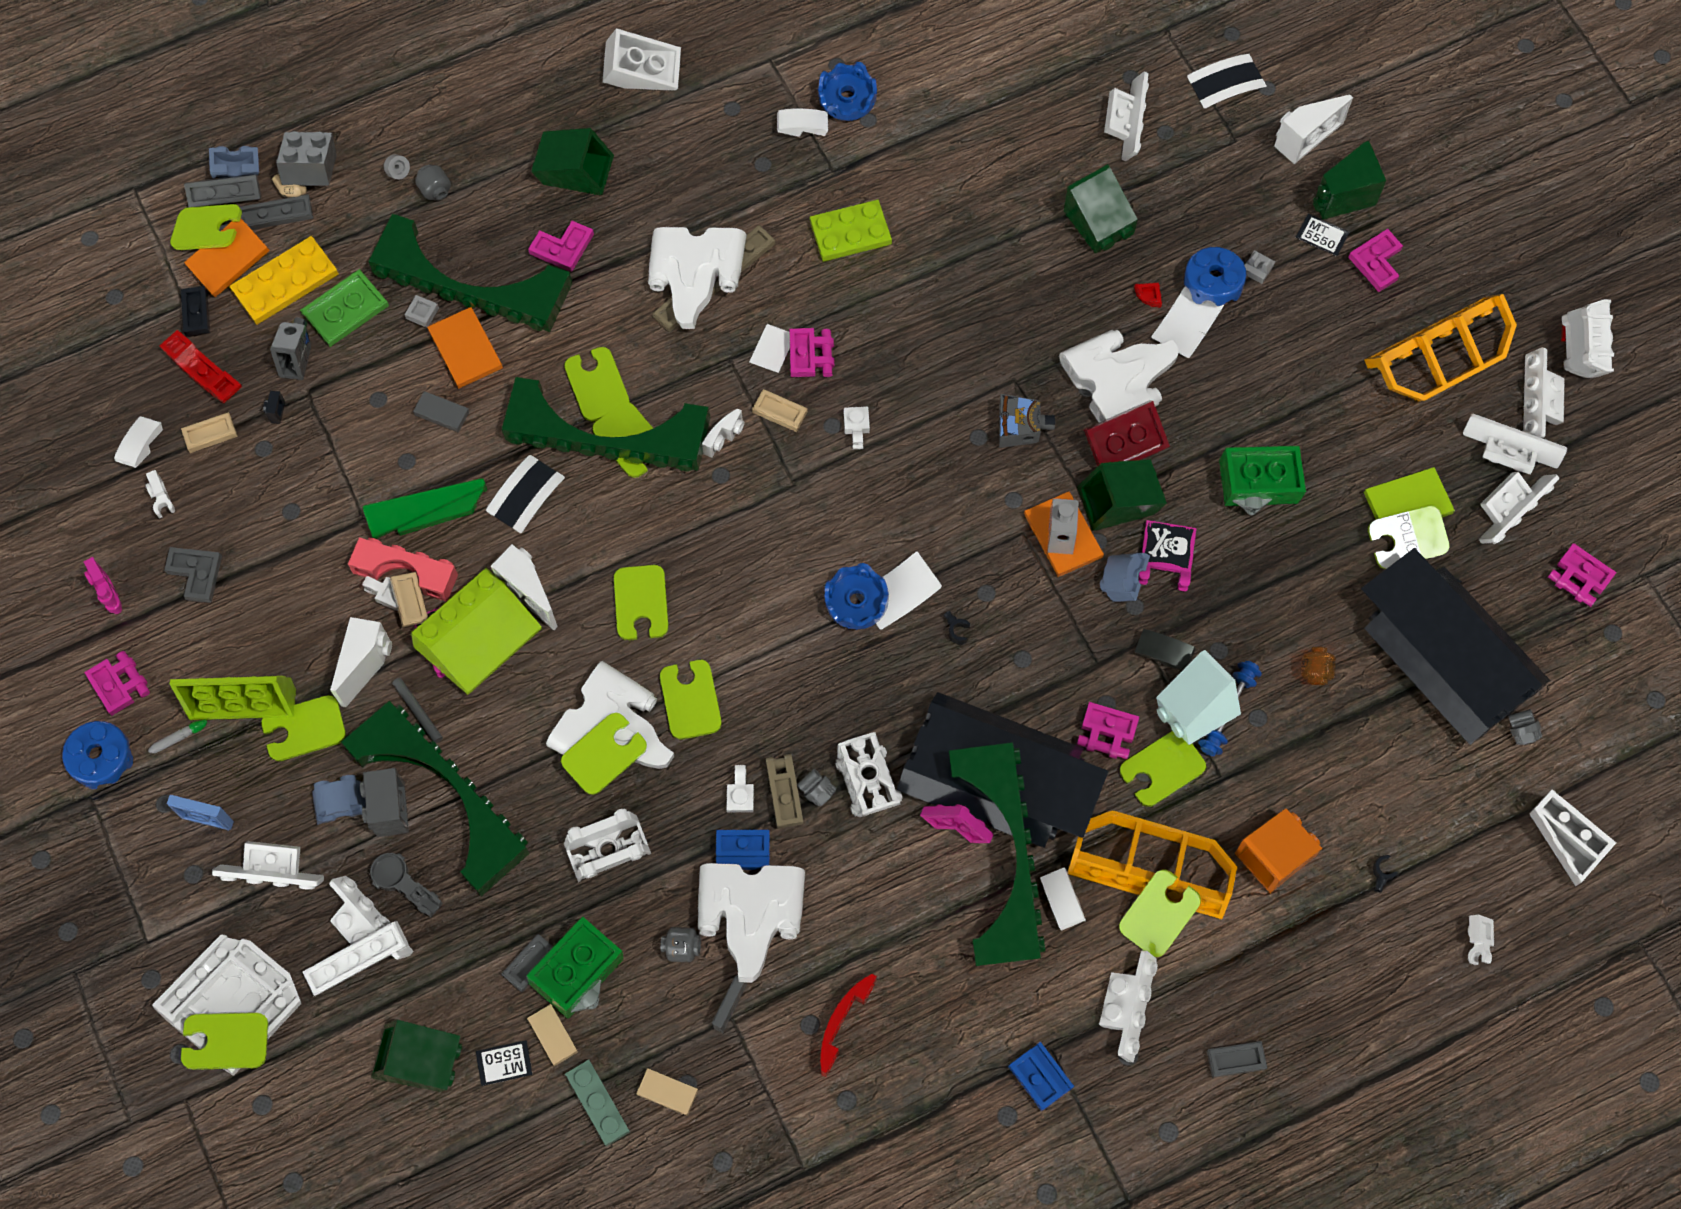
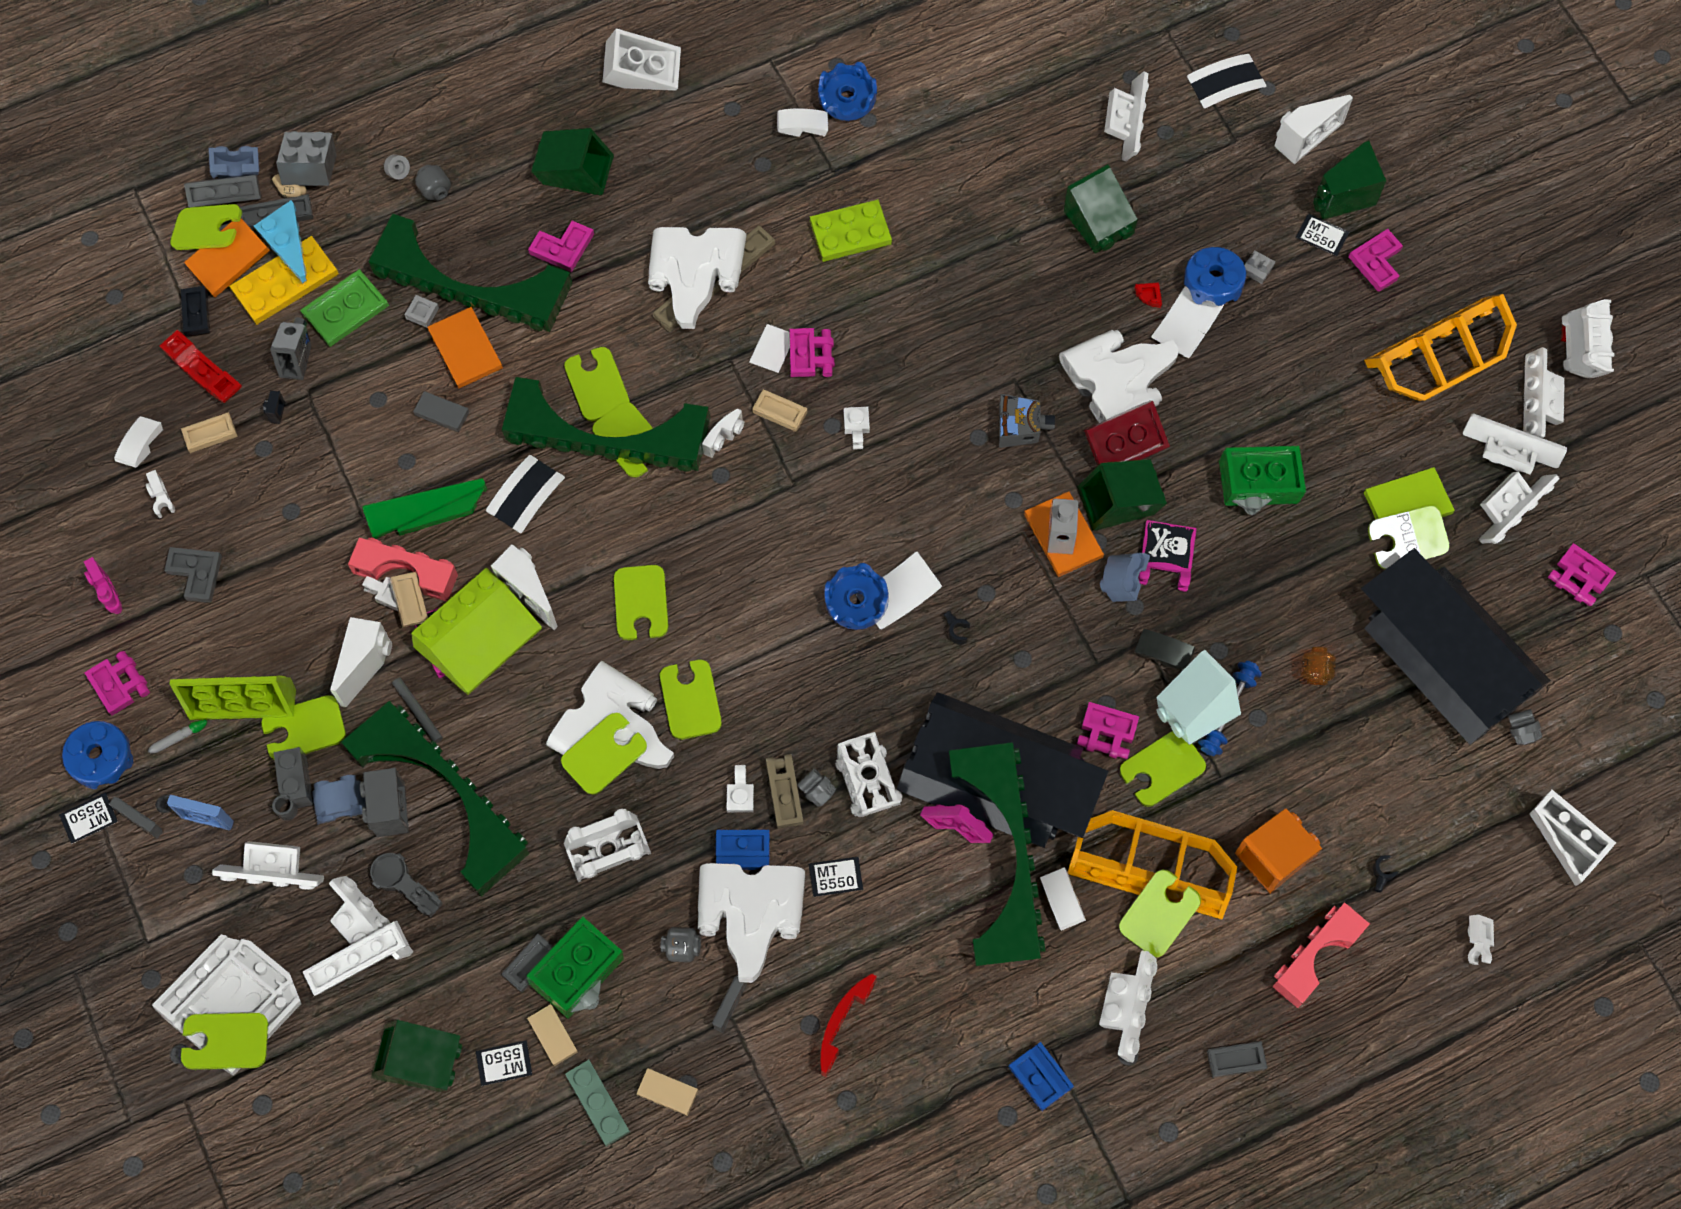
none -> sticker [59,792,118,844]
none -> dark grey tile [109,797,163,839]
none -> medium azure wing [254,200,307,283]
none -> dark grey hinge [272,747,313,821]
none -> sticker [809,857,863,897]
none -> coral arch [1272,902,1370,1008]

